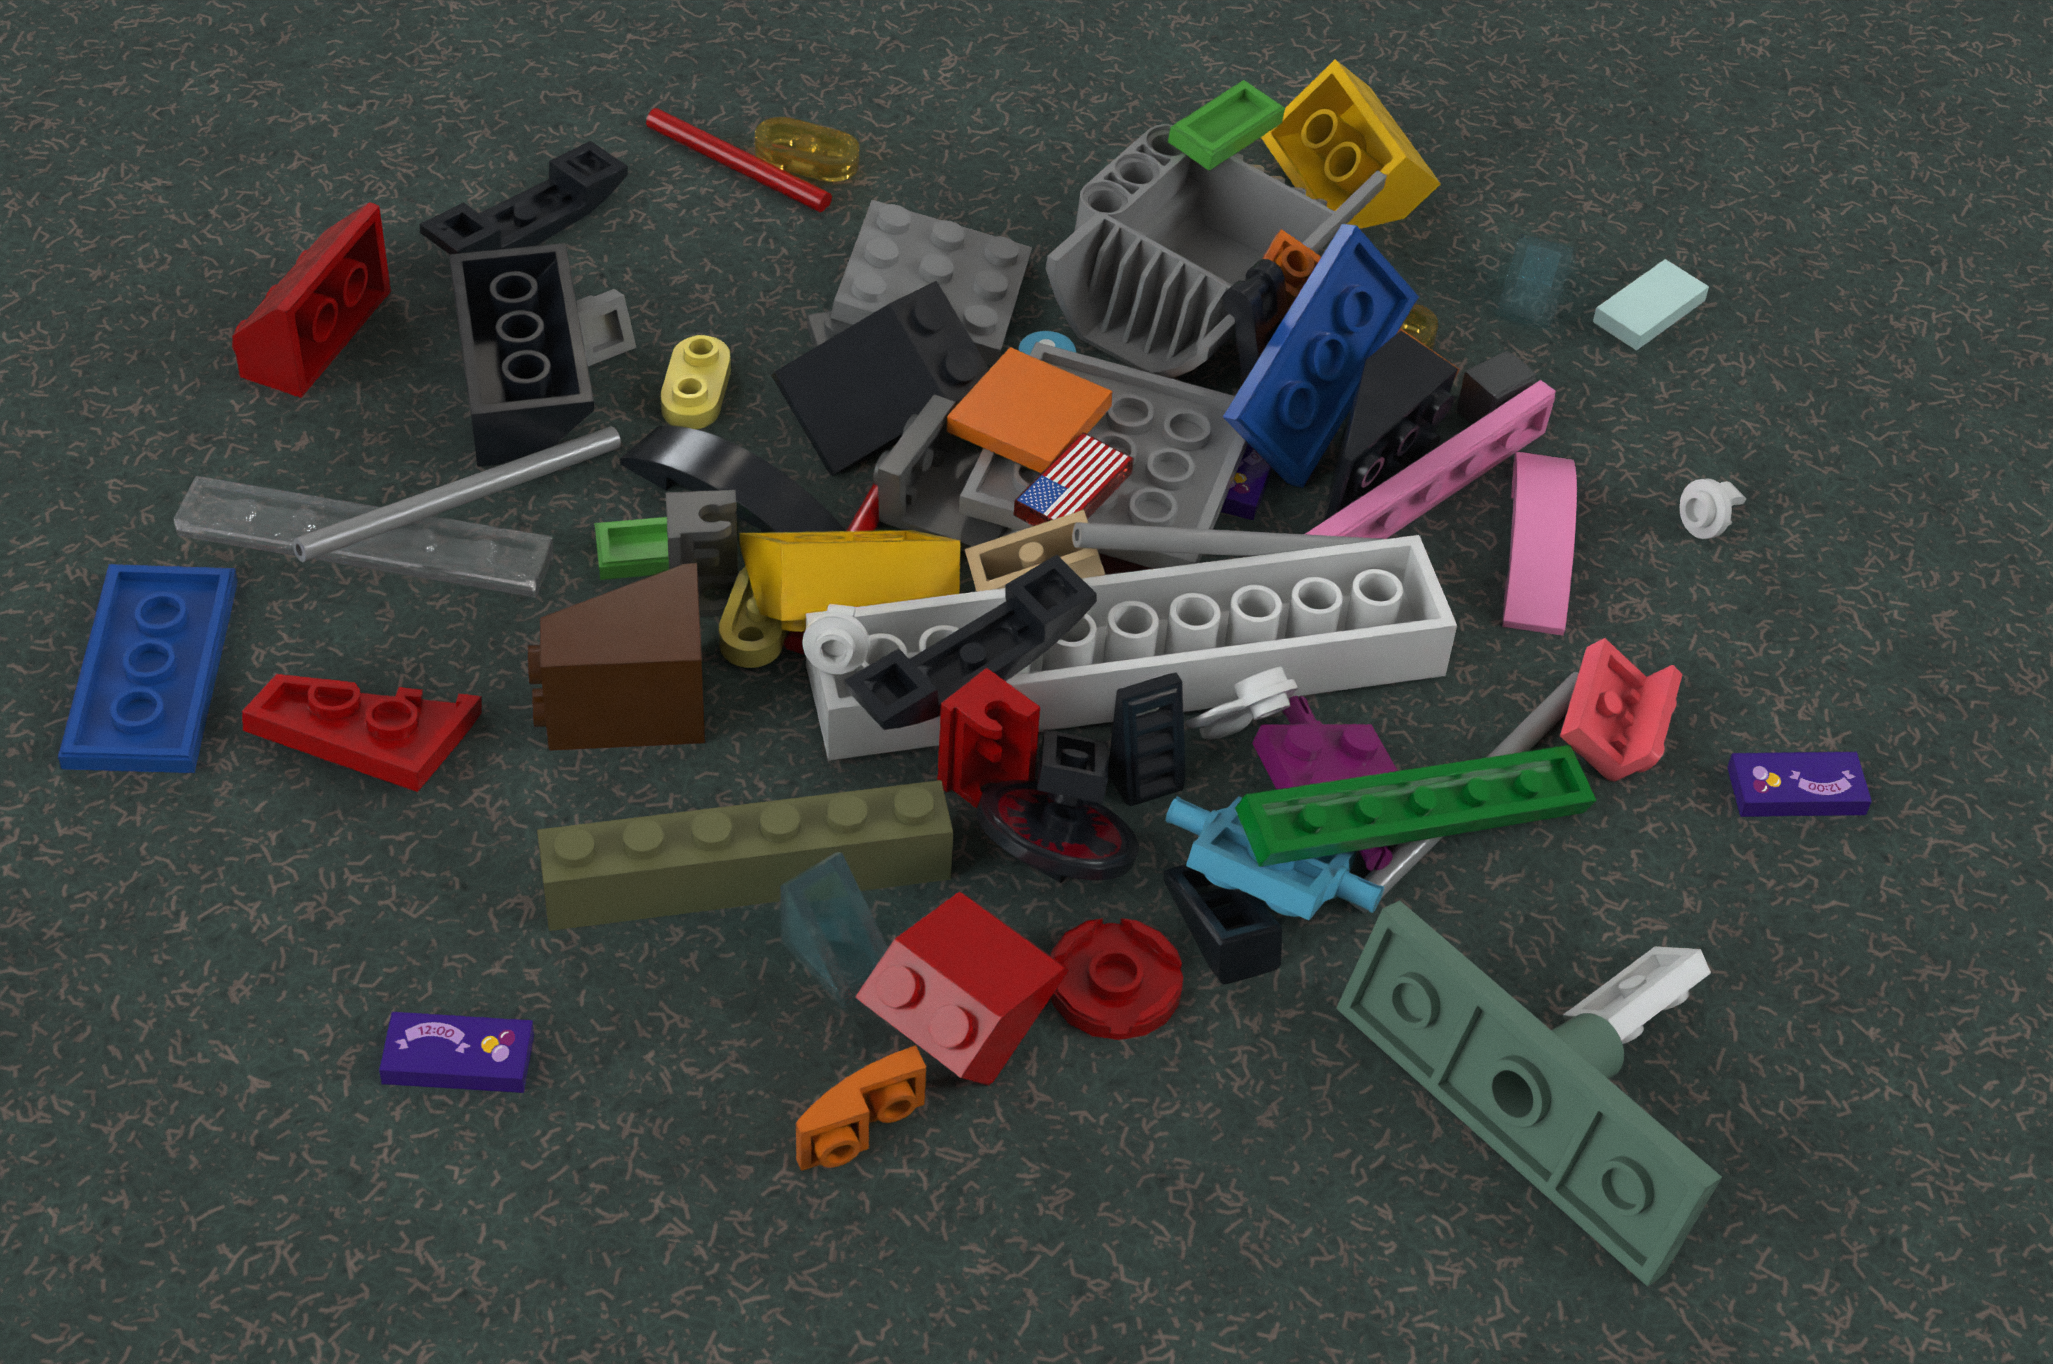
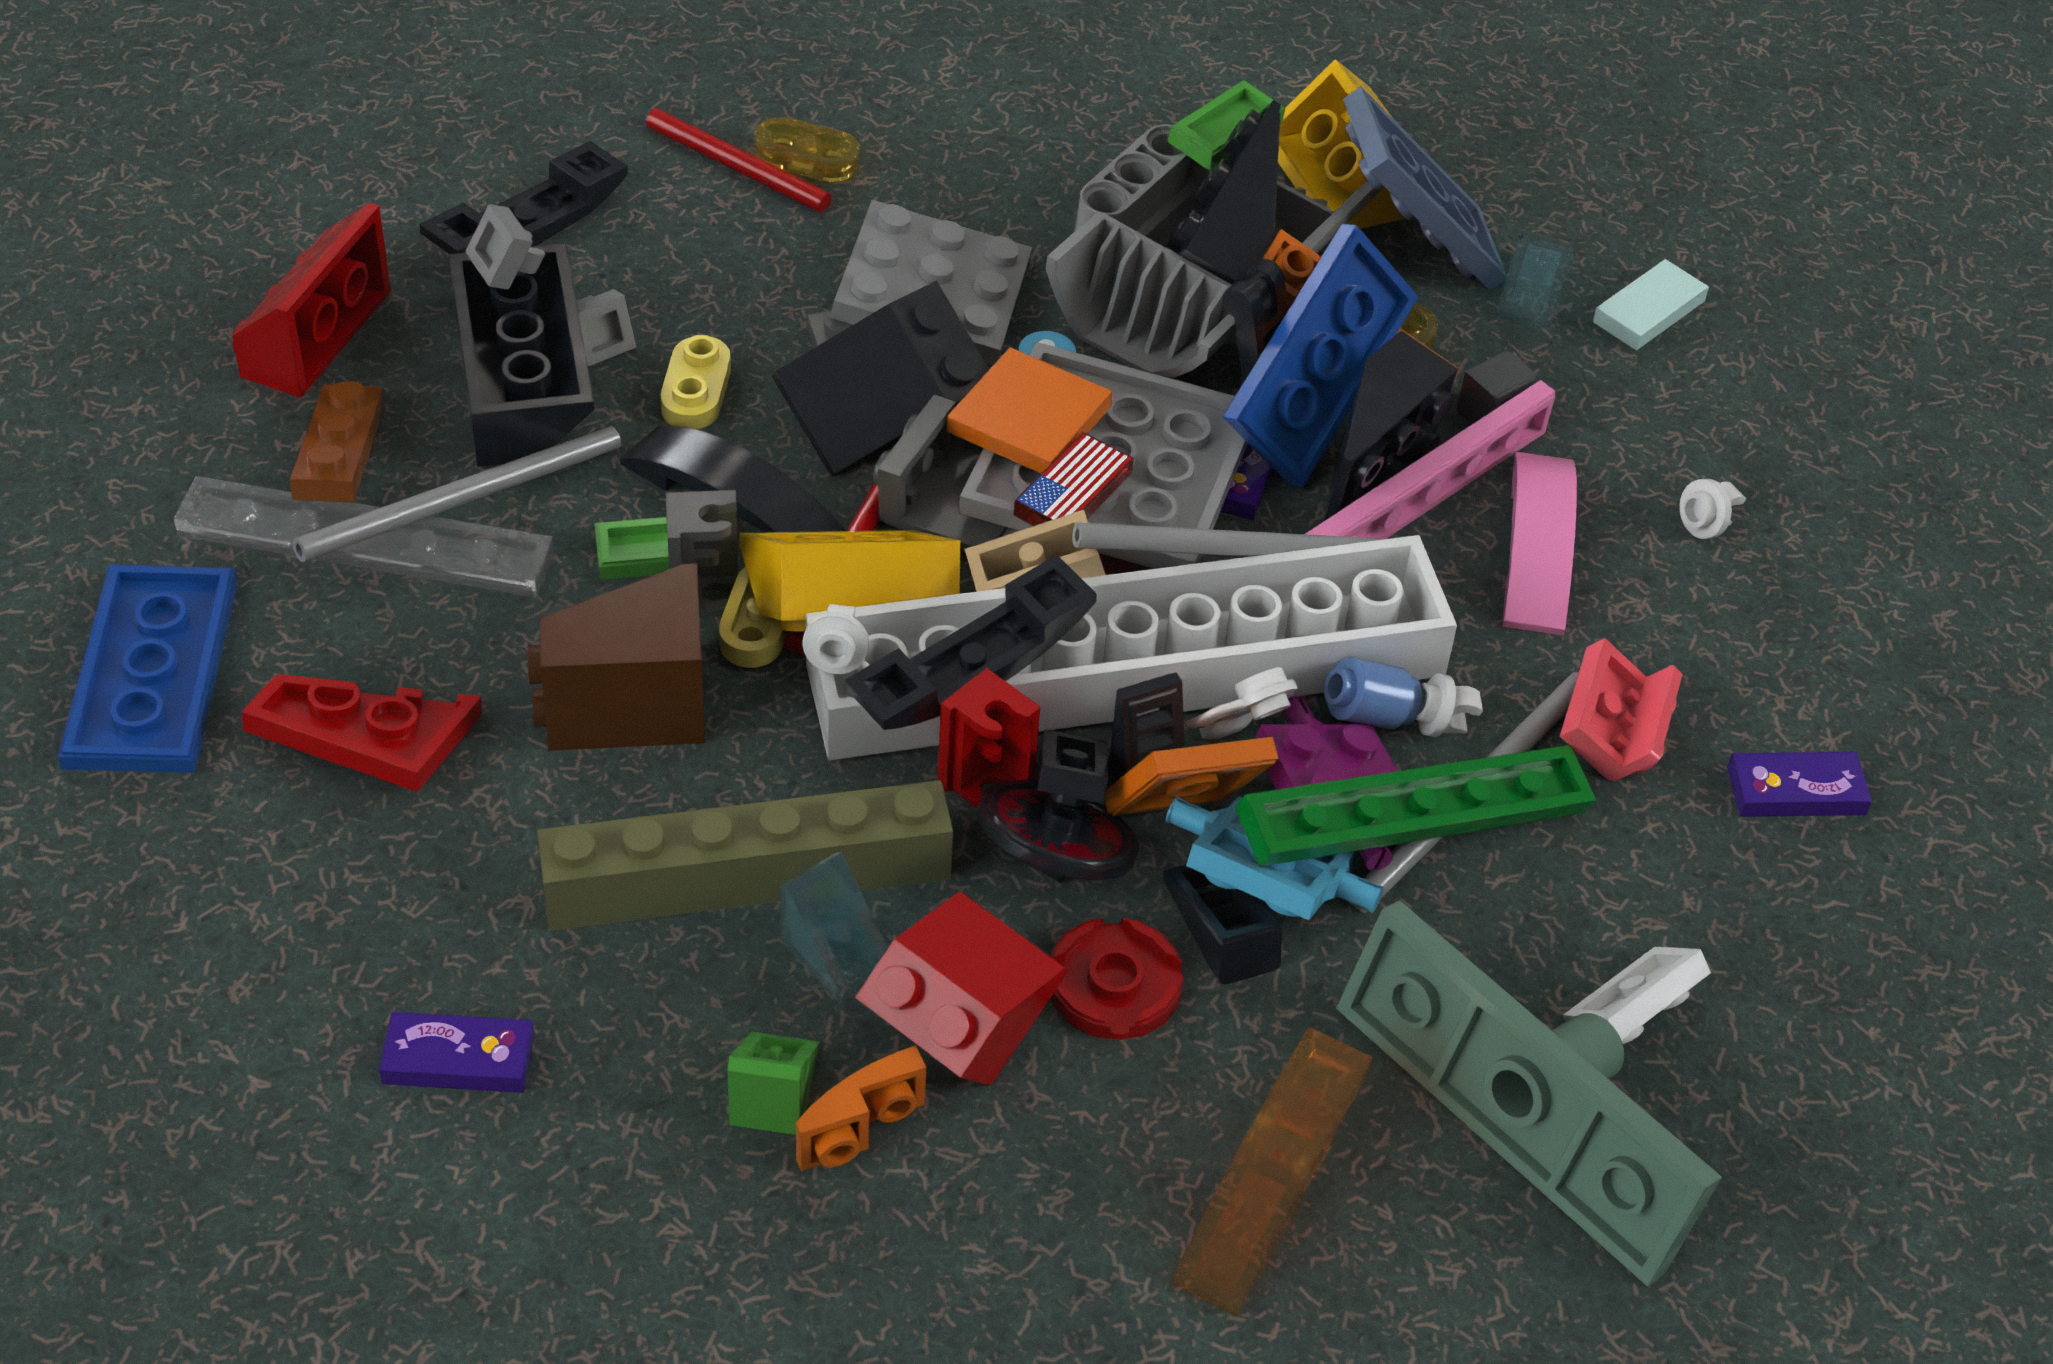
none -> dark orange plate [290,381,384,503]
none -> light grey tile [465,204,545,289]
none -> bright green slope [727,1031,820,1135]
none -> orange tile [1104,736,1279,816]
none -> black slope [1166,100,1281,285]
none -> clear orange slope [1171,1027,1373,1316]
none -> medium blue brick [1324,657,1423,730]
none -> sand blue plate [1343,86,1508,289]
none -> white plate [1415,673,1483,737]

